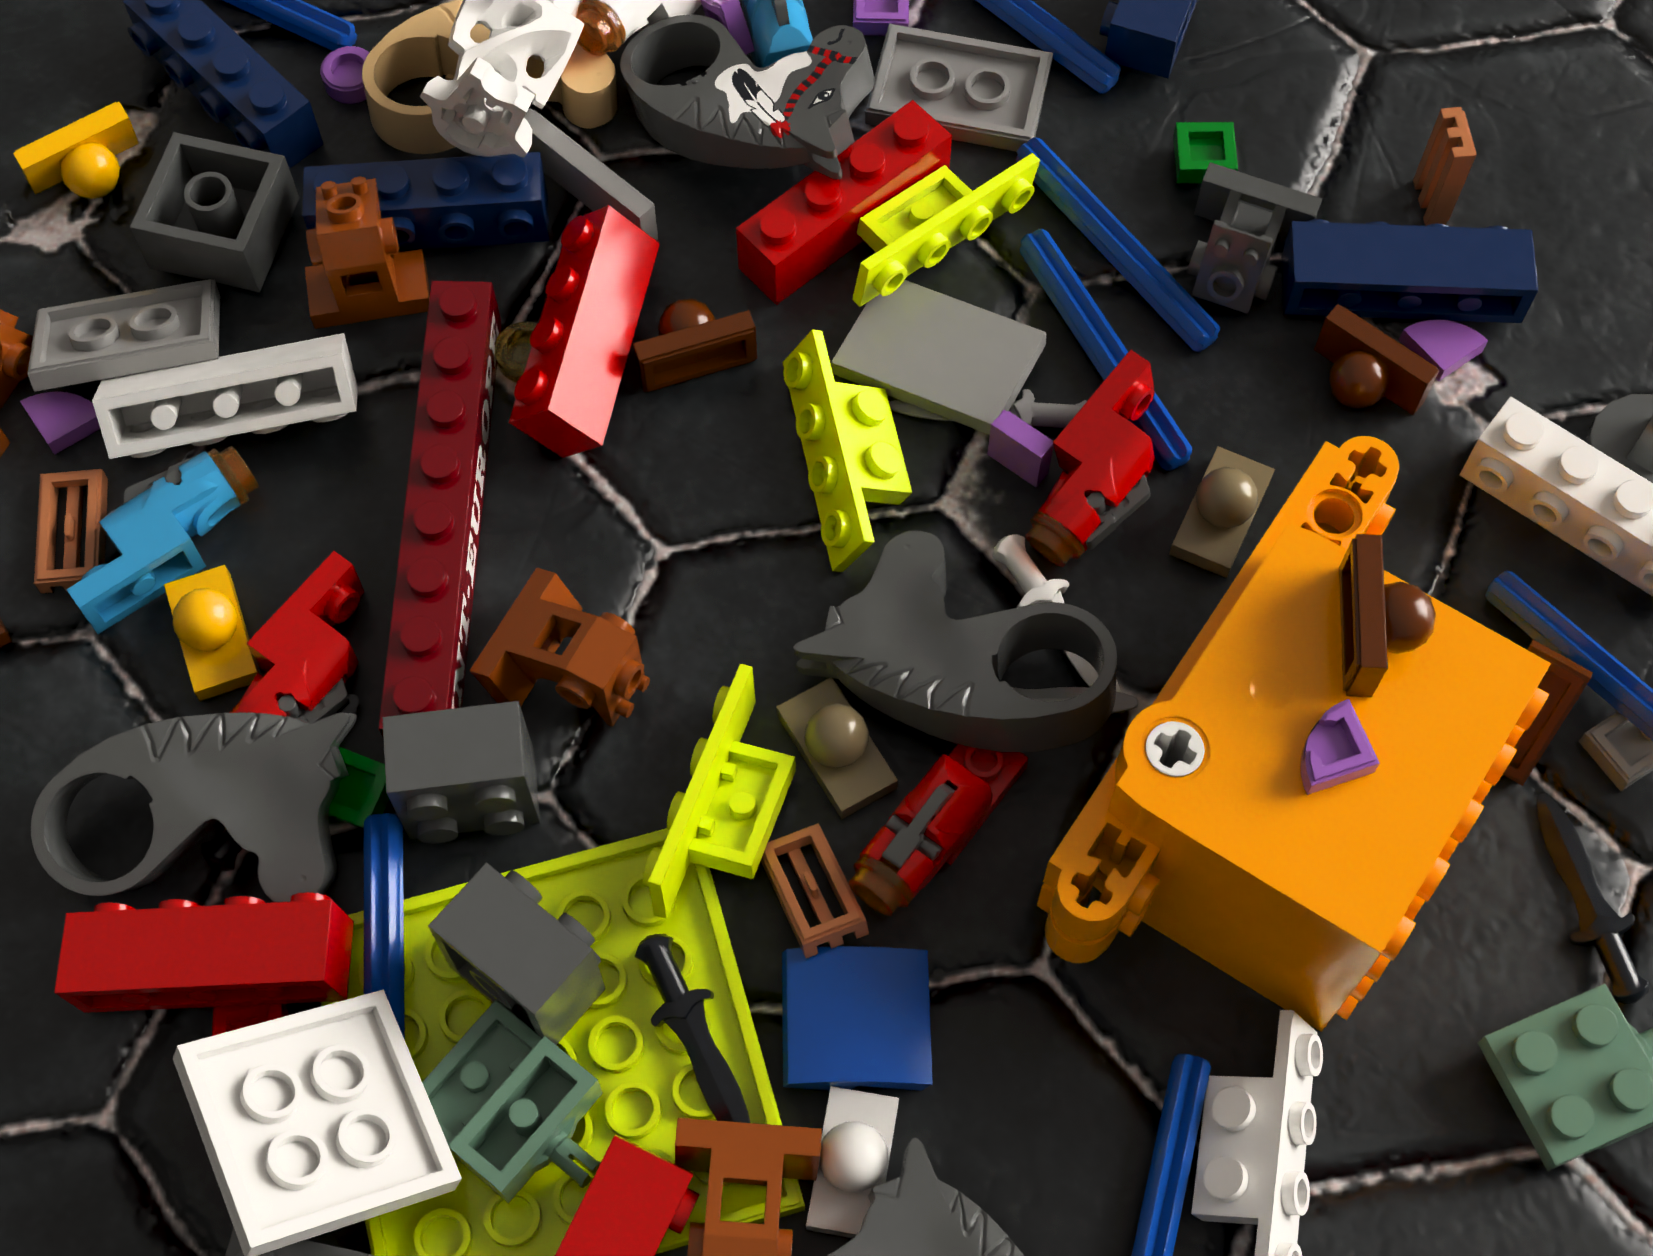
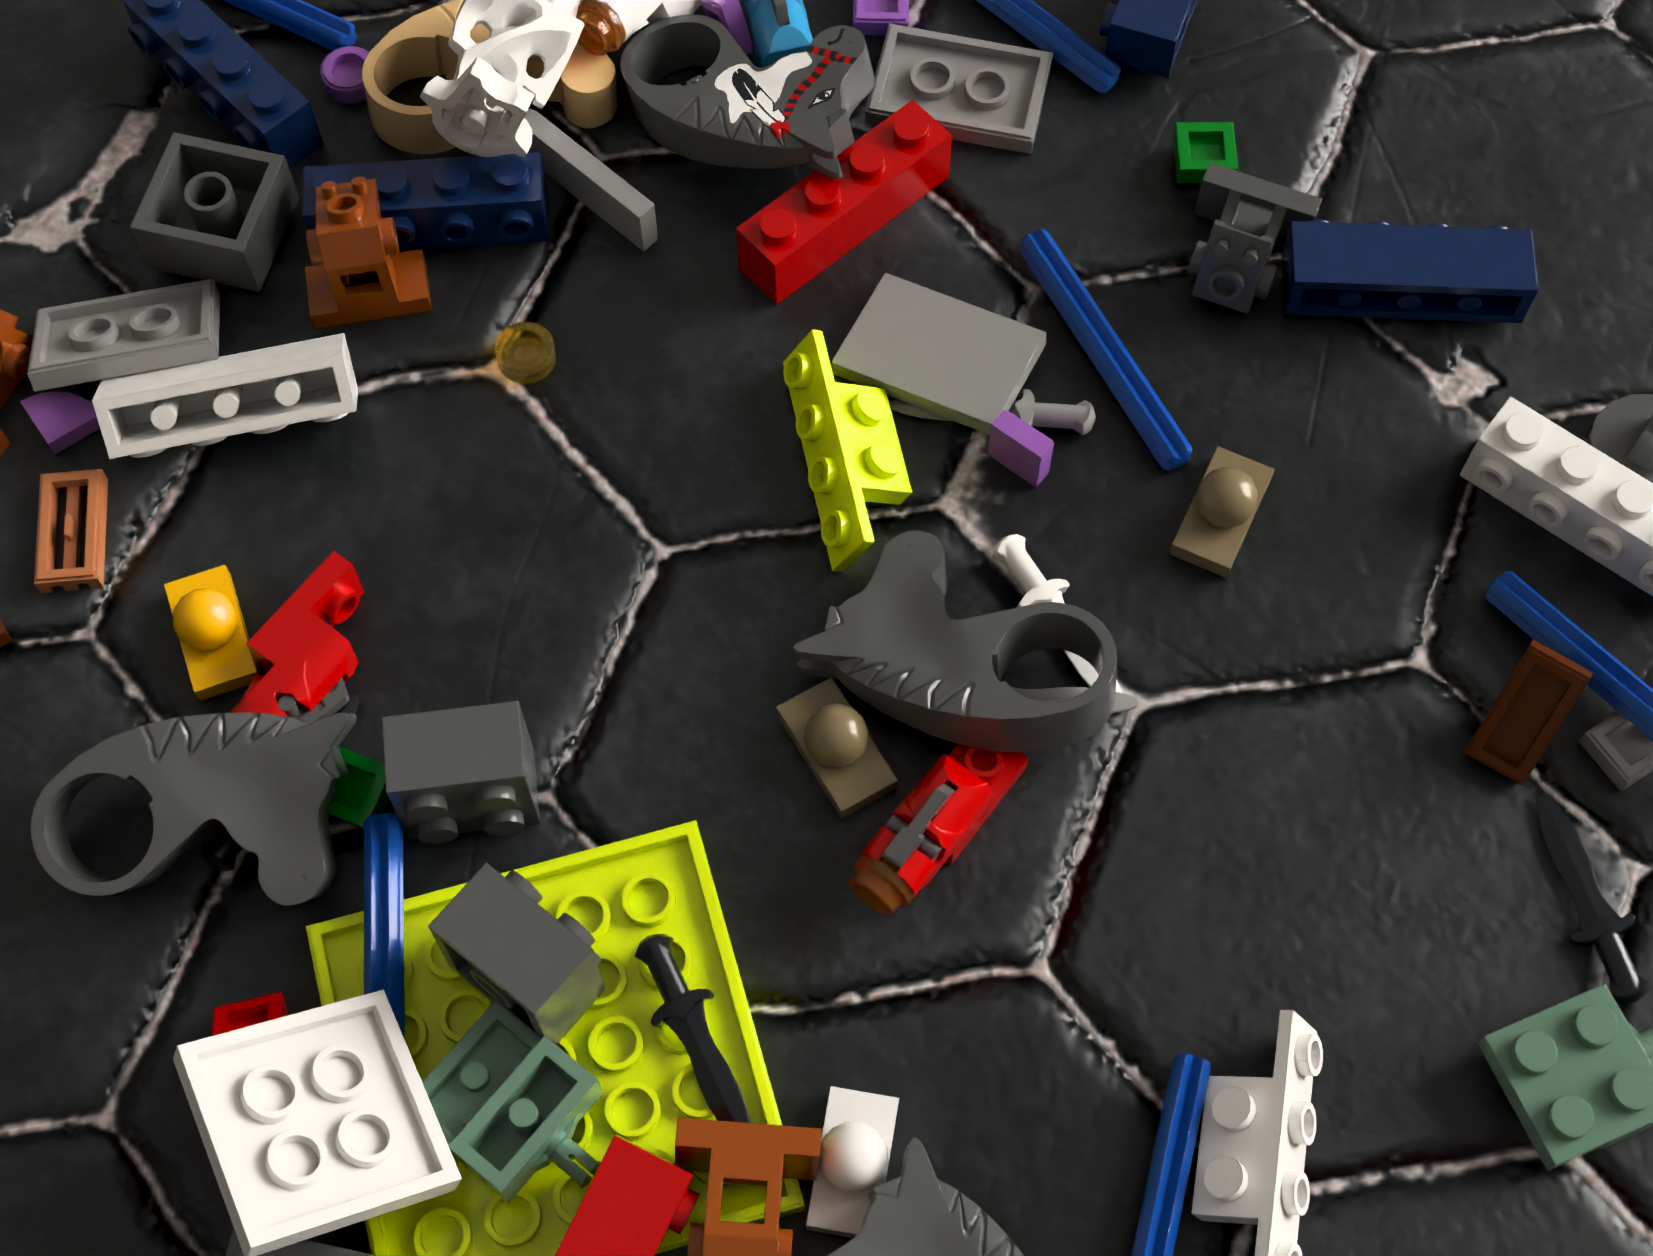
yellow tile [13,102,139,199] -> none
red brick [54,892,354,1013] -> none
dark azure plate [66,446,259,634] -> none
dark red brick [378,281,502,740] -> none
dark orange tile [470,568,650,727] -> none
brick [508,205,660,458] -> none
reddish brown tile [633,299,757,392] -> none
neon yellow bracket [643,664,796,919] -> none
nougat tile [761,823,869,959] -> none
blue slope [782,946,933,1091] -> none
neon yellow bracket [852,153,1040,307] -> none
blue axle [1016,137,1220,352] -> none
red plate [1025,349,1155,567] -> none
light orange piece [1037,436,1551,1032] -> none
medium lavender tile [1300,699,1380,795] -> none
reddish brown tile [1314,304,1439,415] -> none
reddish brown tile [1339,534,1436,697] -> none
medium lavender tile [1399,320,1488,381] -> none
nougat tile [1413,107,1477,226] -> none

